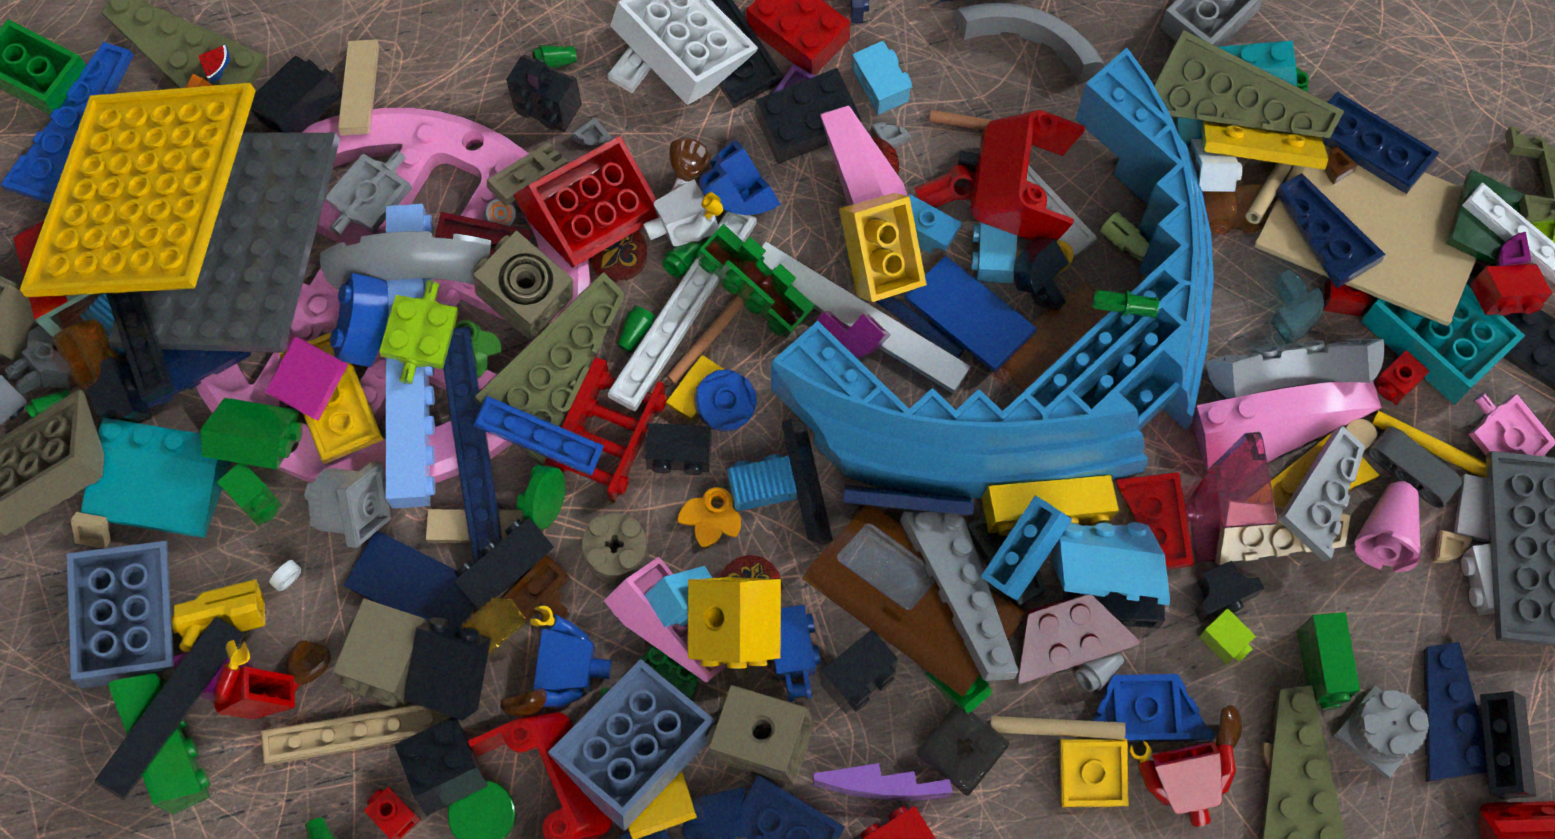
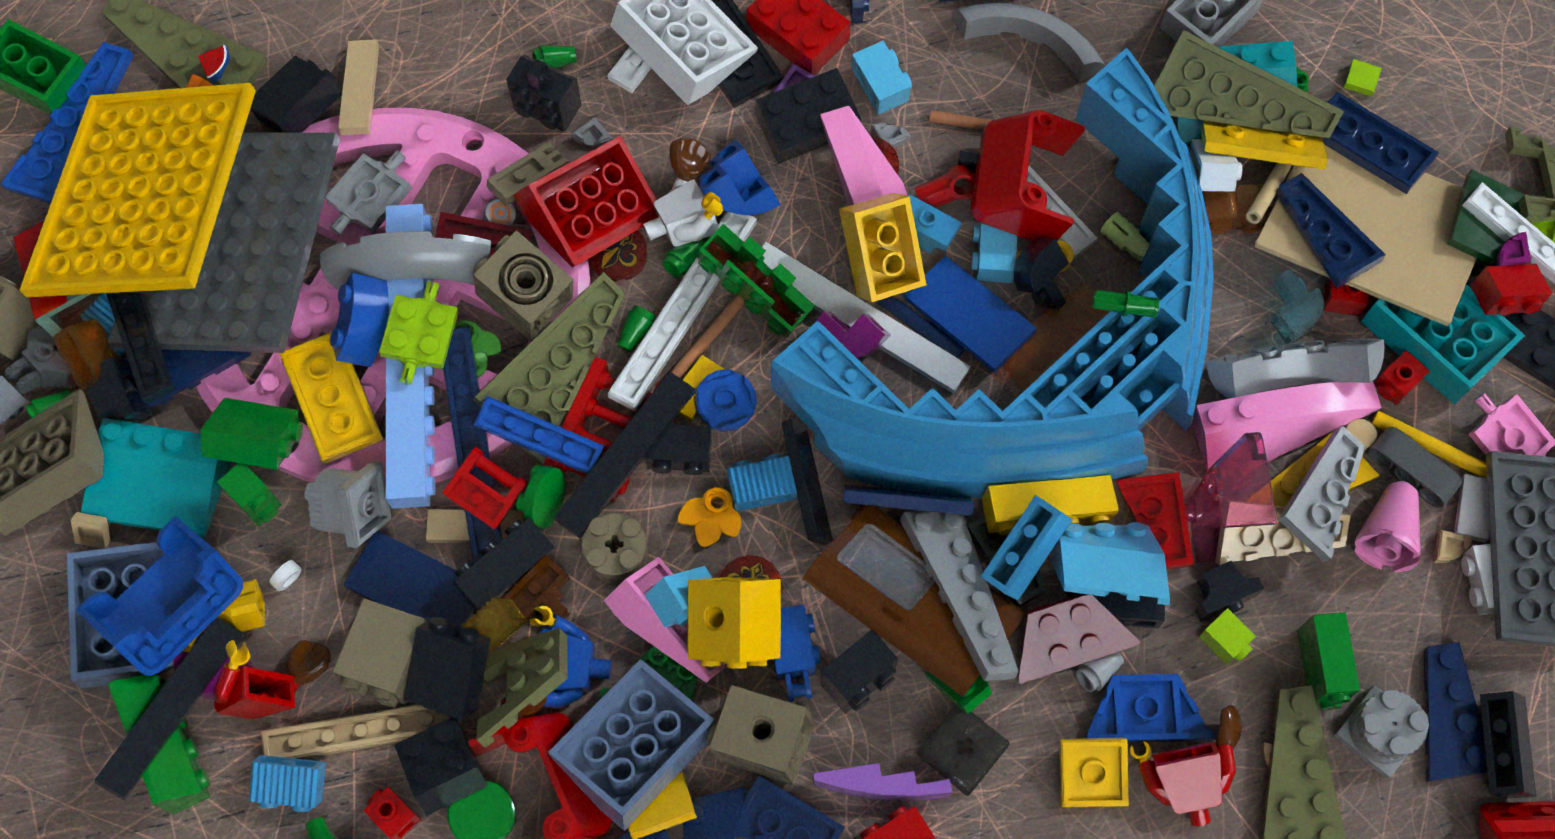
dark pink tile [265,336,348,421] -> none
tan piece [991,716,1126,739] -> none
reddish brown tile [1325,146,1358,184] -> none
none -> blue windscreen [75,516,243,675]
none -> dark azure brick [249,755,326,812]
none -> red plate [442,447,529,530]
none -> olive wing [476,628,568,748]
none -> black tile [554,372,695,539]
none -> lime tile [1343,59,1382,97]

